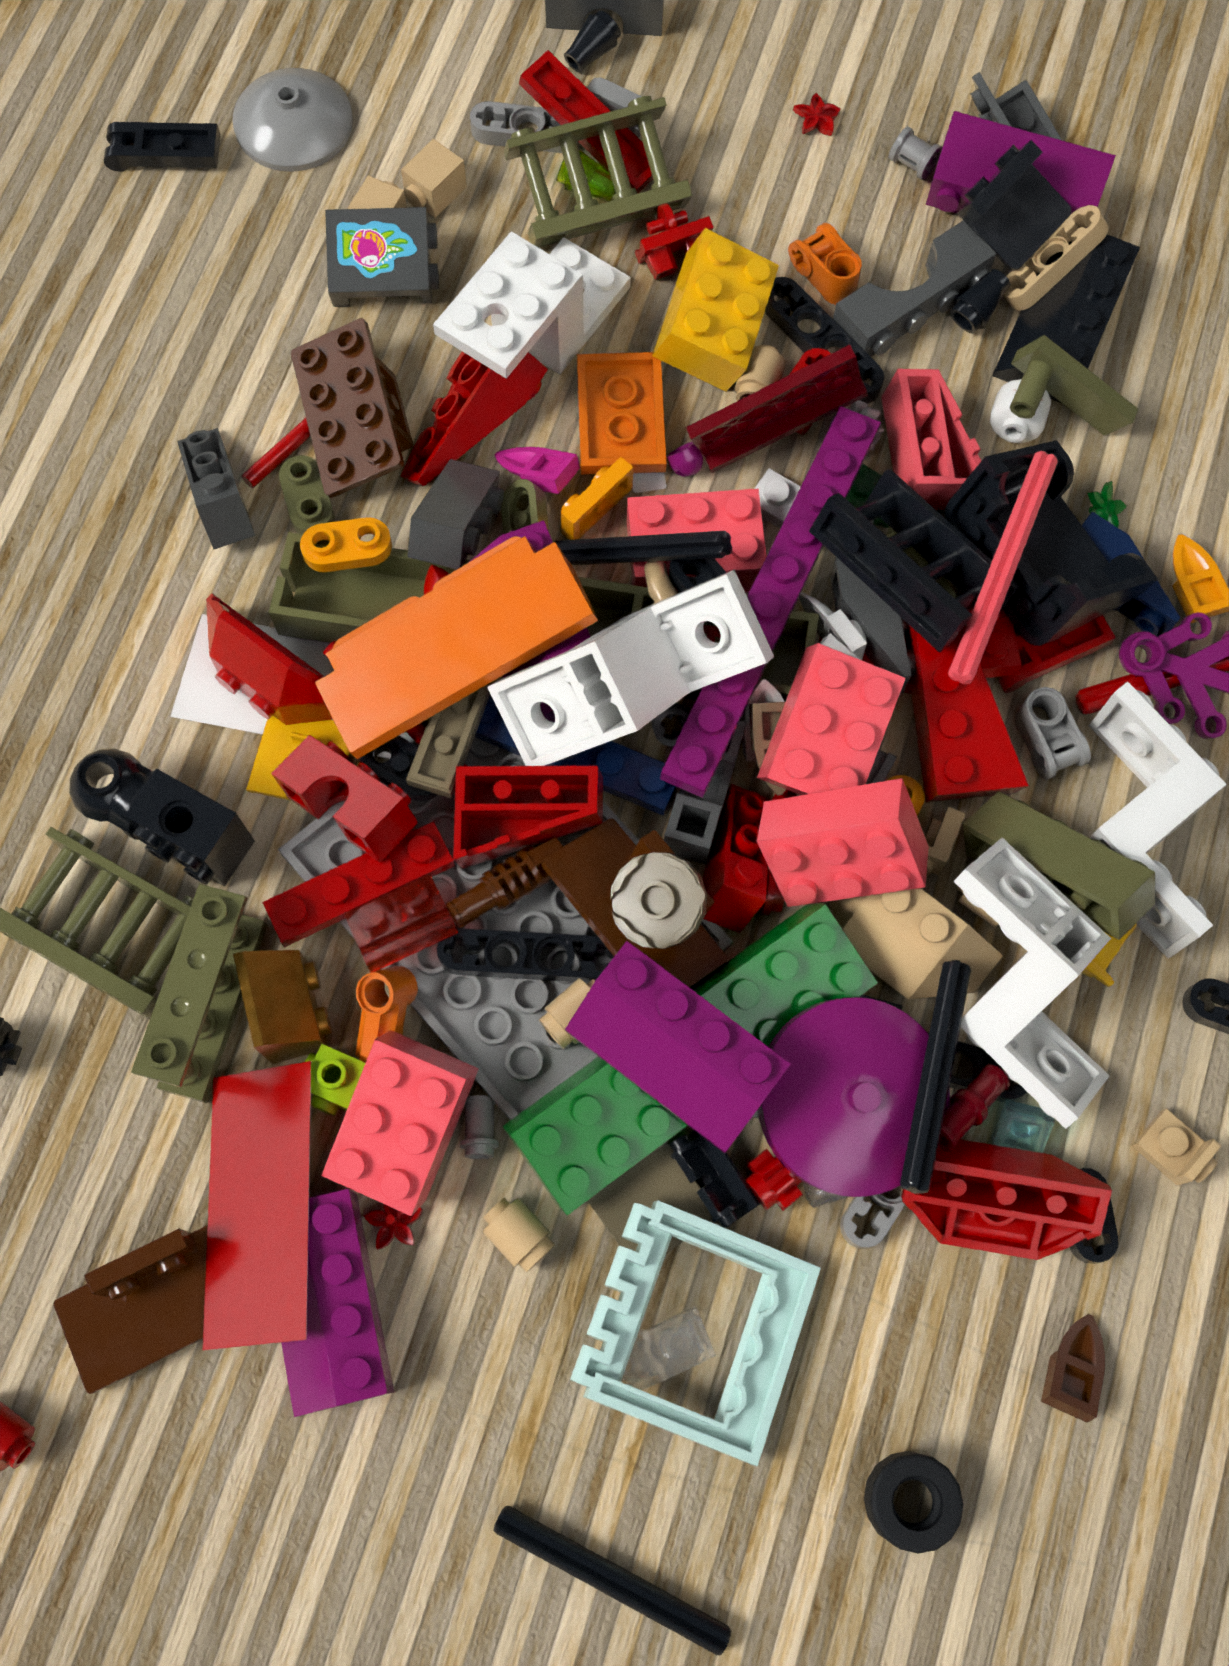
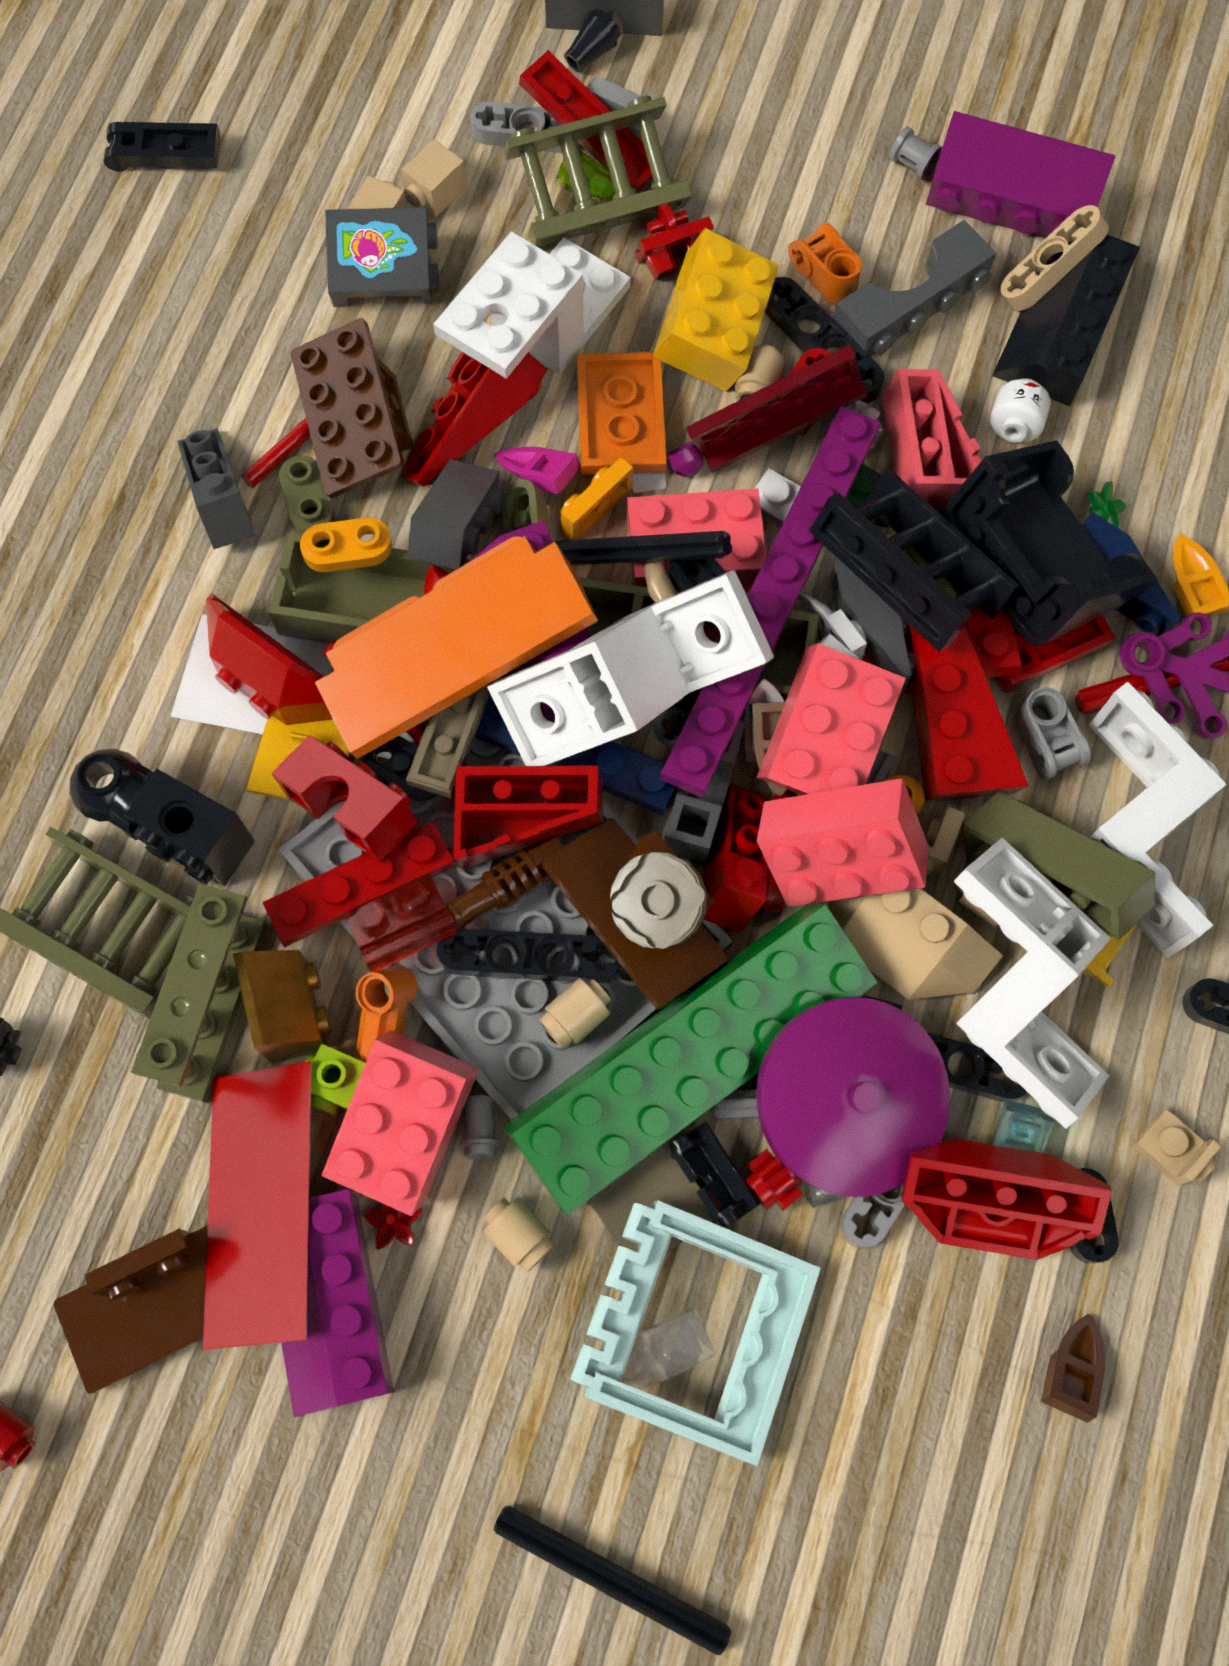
light grey dish [233,68,353,172] -> none
magenta slope [565,941,791,1153] -> none
red plant [793,93,841,136] -> none
black tyre [864,1451,964,1554] -> none
black axle [900,960,971,1194] -> none
dark red pin [938,1064,1010,1152] -> none
coral axle [948,451,1058,684] -> none
black cone [950,269,1011,334] -> none
black bracket [957,140,1071,270] -> none
dark grey bracket [970,72,1062,140] -> none
olive piece [1010,335,1139,436] -> none

